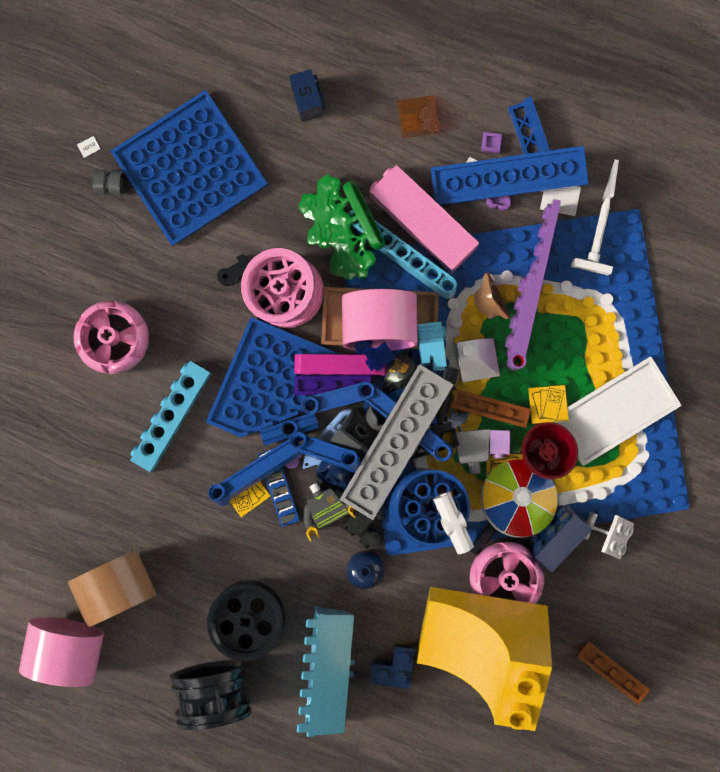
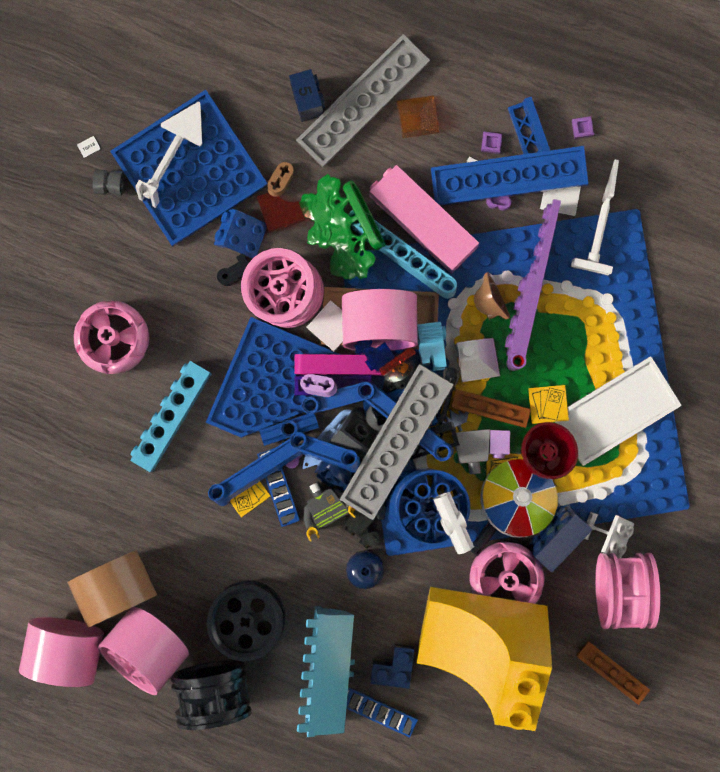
none -> bright pink wheel [98,607,189,695]
none -> white piece [135,102,202,208]
none -> blue bracket [214,209,267,258]
none -> clear red tile [257,192,305,233]
none -> medium nougat beam [268,162,294,197]
none -> light grey plate [296,34,430,168]
none -> lavender beam [300,374,337,397]
none -> white sticker [306,300,343,351]
none -> tile [346,687,418,738]
none -> clear red tile [379,347,416,377]
none -> medium lavender tile [572,116,594,139]
none -> bright pink wheel [595,553,660,629]

